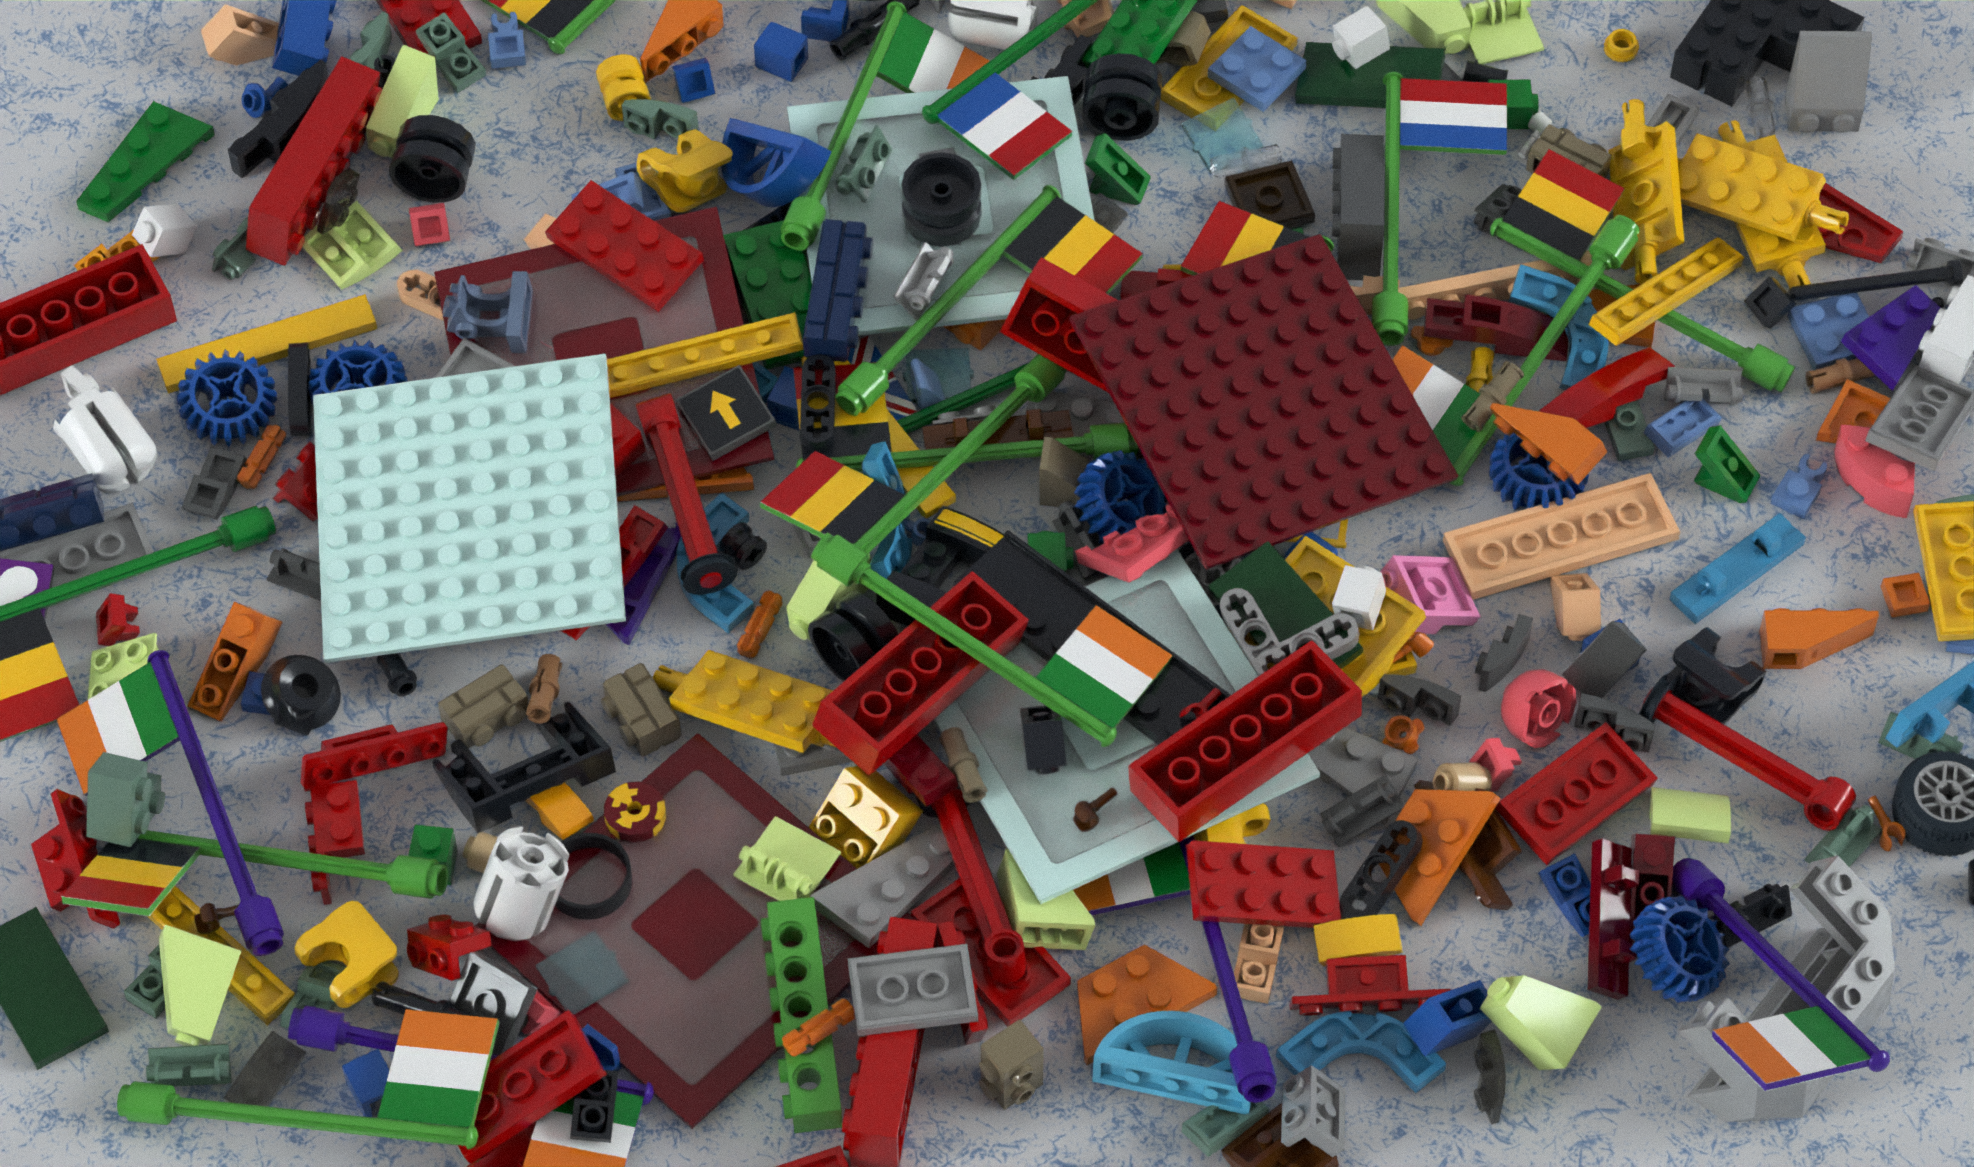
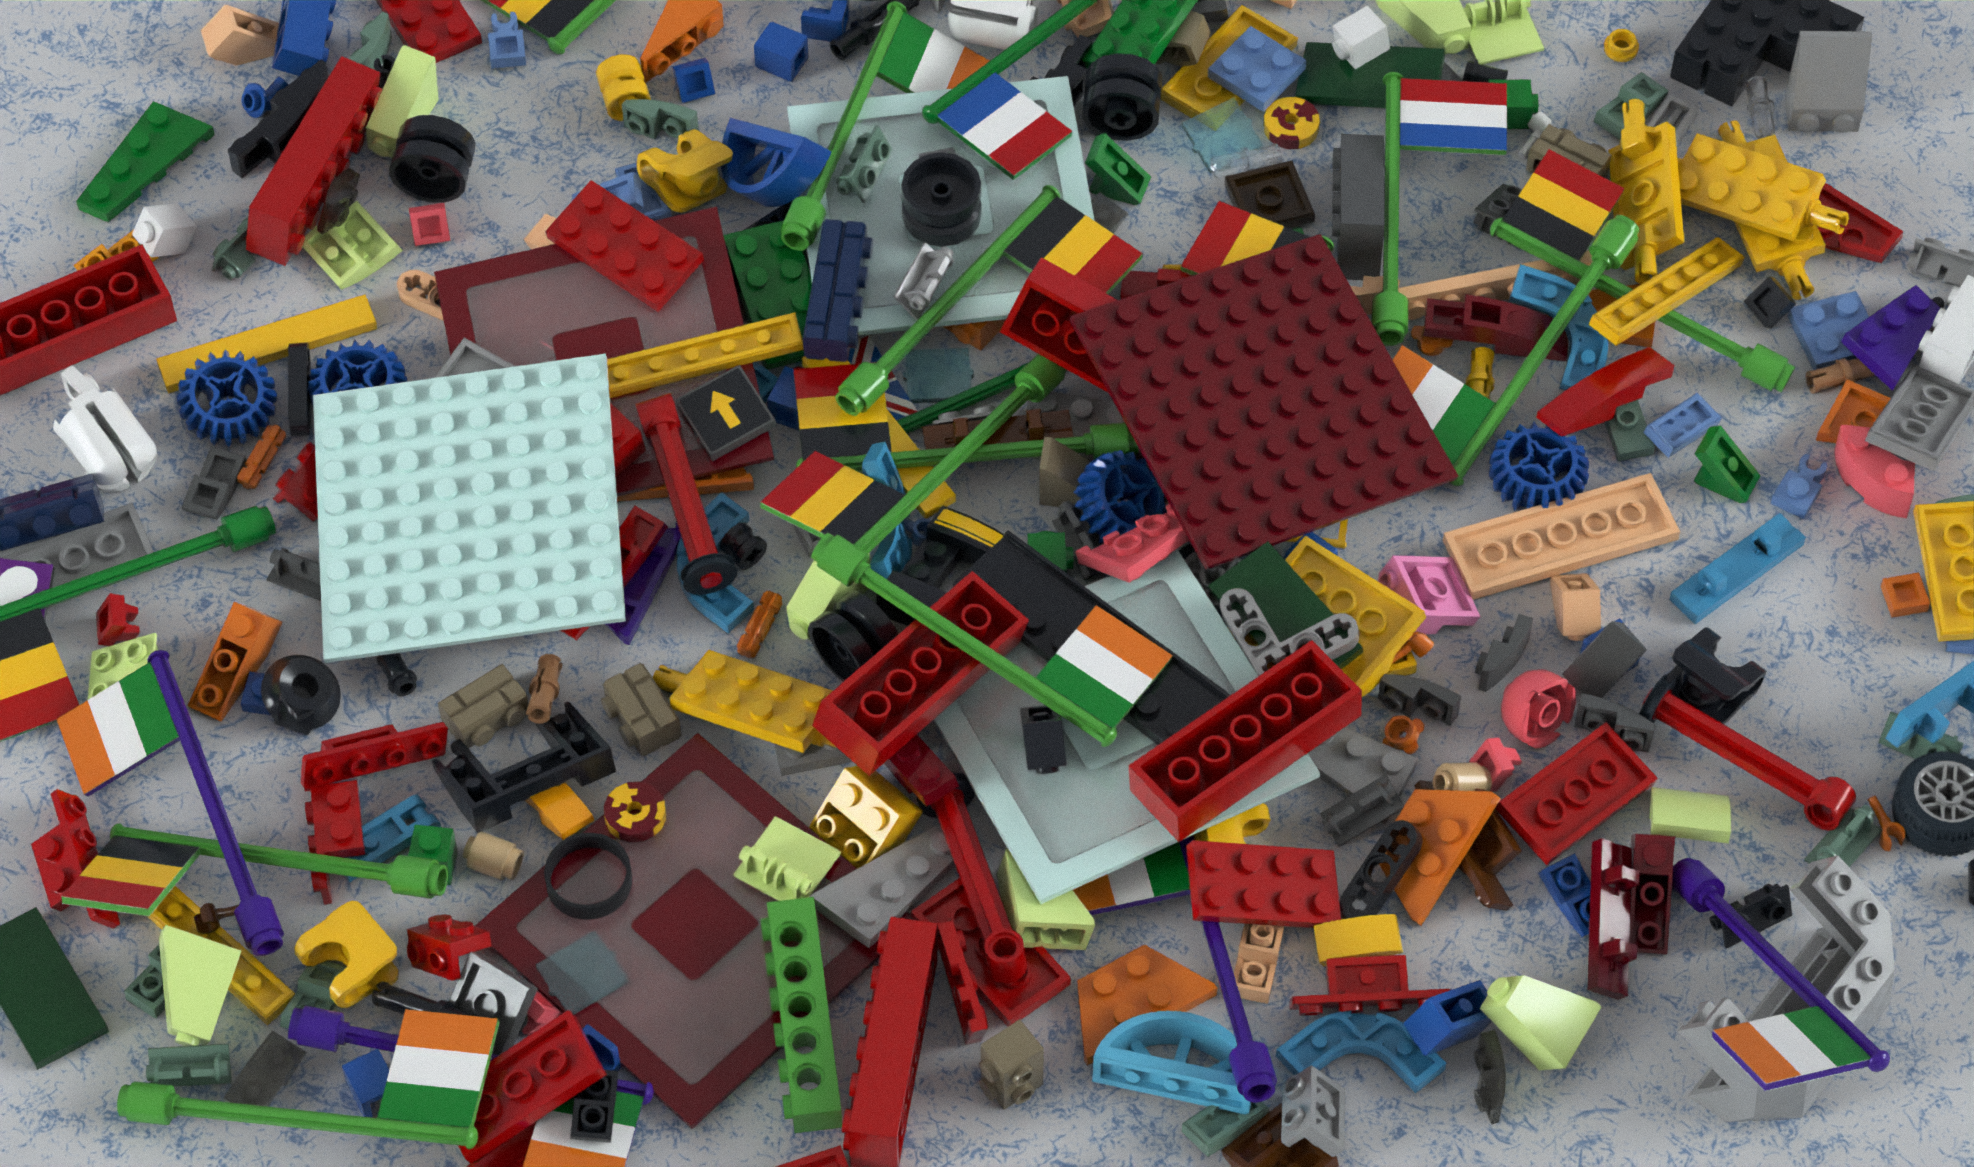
sand green brick [86,752,165,847] -> none
sand green slope [416,12,486,94] -> none
sand blue tile [443,271,533,353] -> none
white cylinder [473,826,569,941] -> none
orange axle [782,999,855,1056] -> none
black beam [800,354,836,453] -> none
light grey tile [848,944,978,1036] -> none
light blue slope [910,358,945,409] -> none
dark tan pin [939,727,988,803] -> none
reddish brown hand [1073,787,1118,832] -> none
red hand [1179,688,1221,719] -> none
white brick [1332,565,1386,630] -> none
dark tan pin [1461,361,1524,432] -> none
orange slope [1490,403,1608,485] -> none
blue gear [1629,896,1730,1003] -> none
light grey hinge [1664,367,1743,406] -> none
orange slope [1759,608,1879,669] -> none
black bar [1788,260,1963,301] -> none
none -> dark azure plate [344,795,441,882]
none -> yellow piece [1263,97,1320,149]
none -> sand green slope [1593,72,1669,140]

